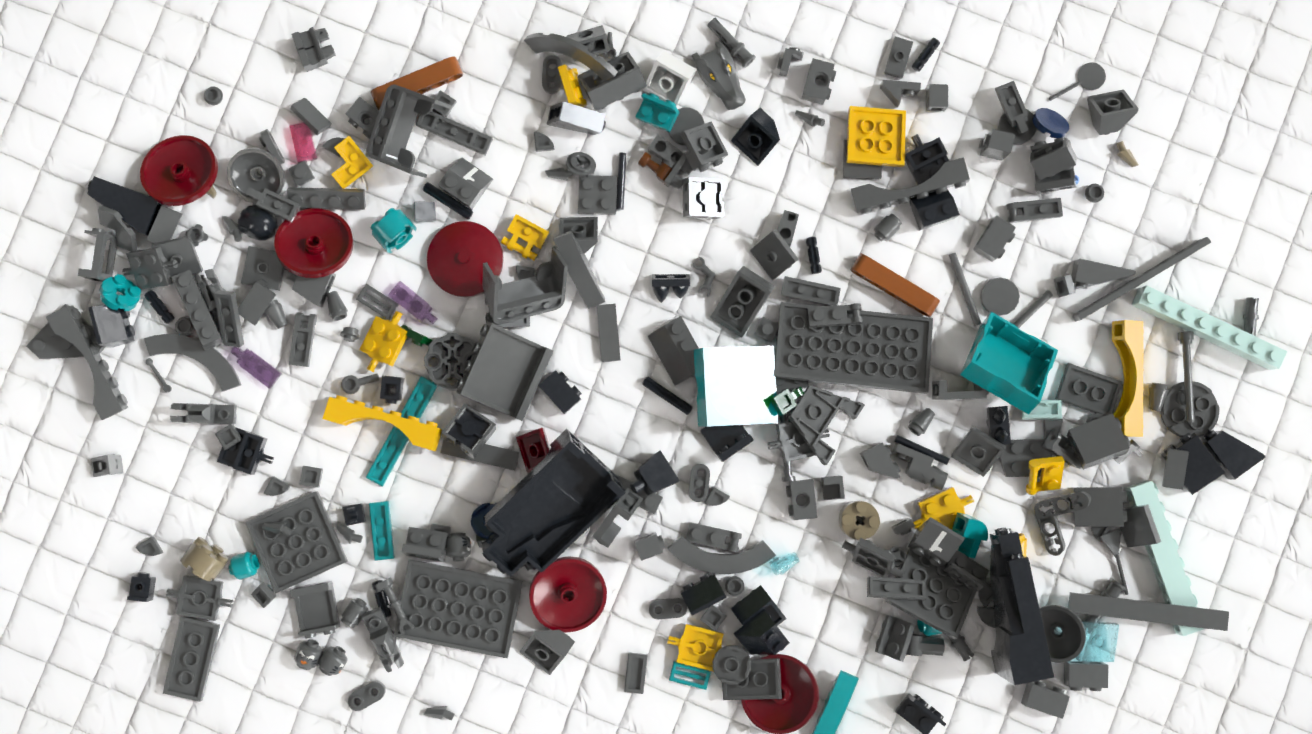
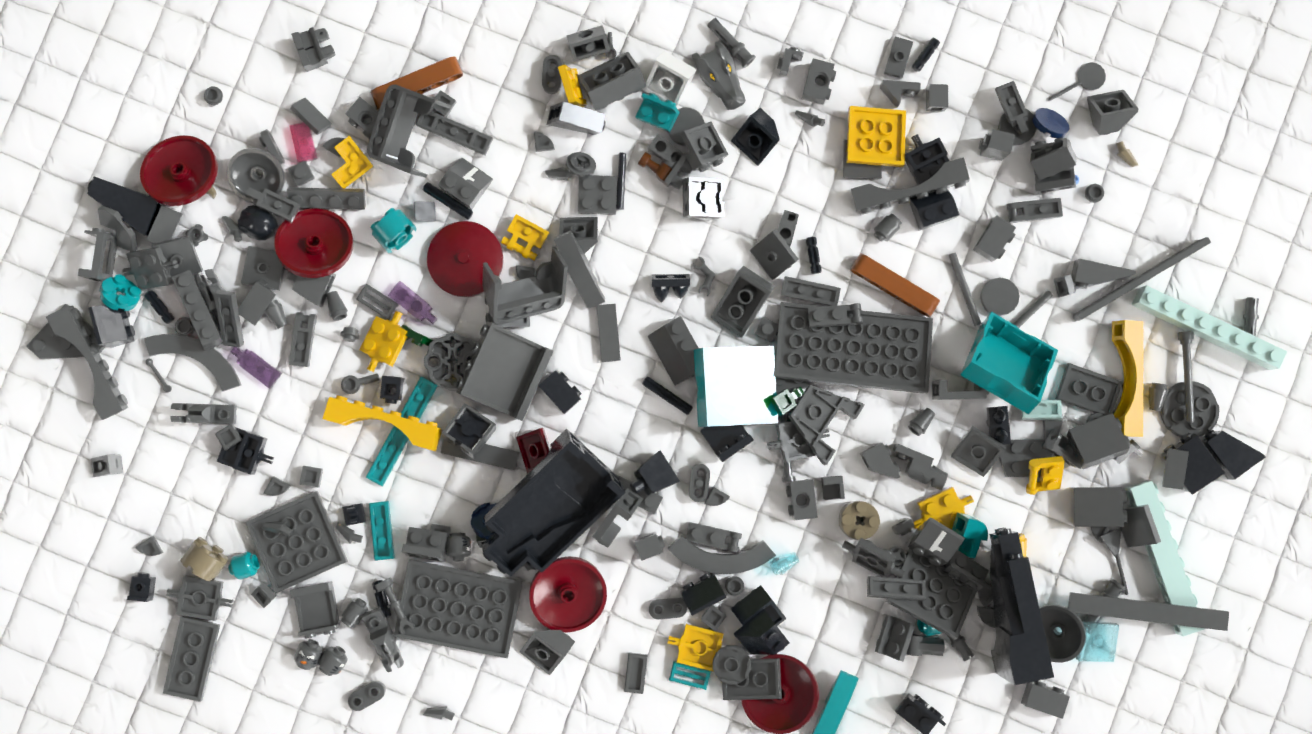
dark grey tile [524,33,618,81] -> none
black bar [894,435,950,465] -> none
dark grey beam [1034,491,1091,556] -> none
dark grey brick [1064,661,1109,691] -> none

